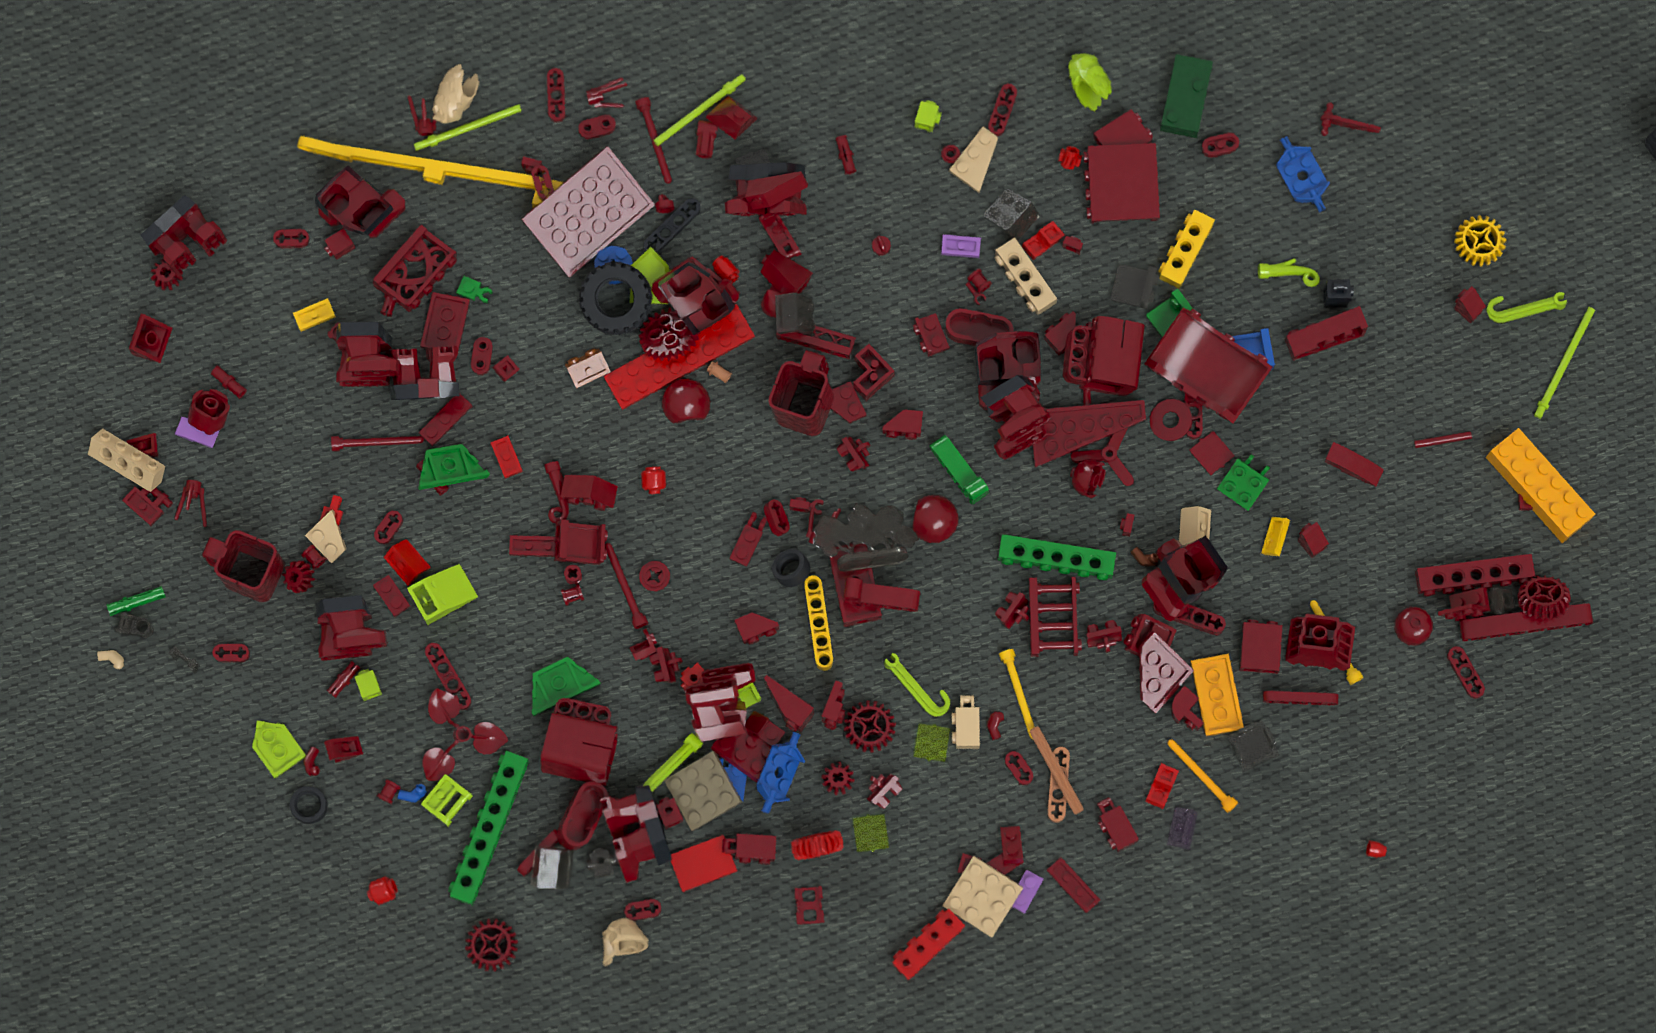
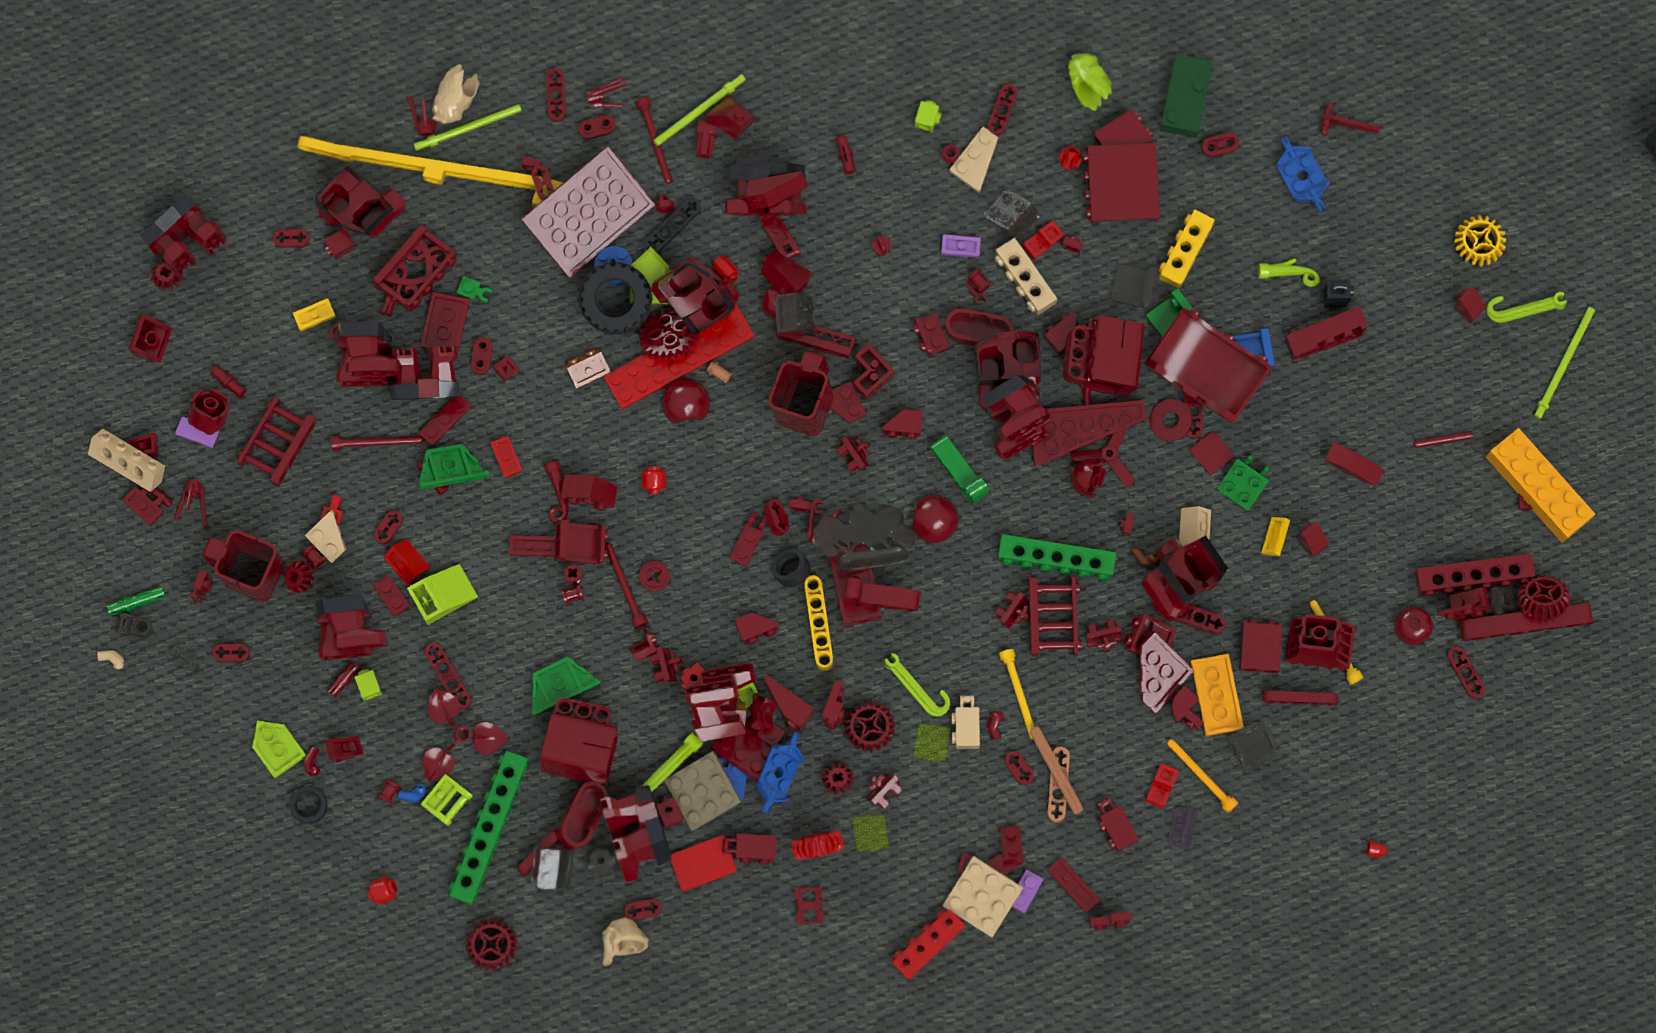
none -> dark red plate [189,569,214,605]
none -> dark red fence [237,396,317,487]
none -> dark red hips [749,693,777,730]
none -> dark red plate [1089,912,1131,931]

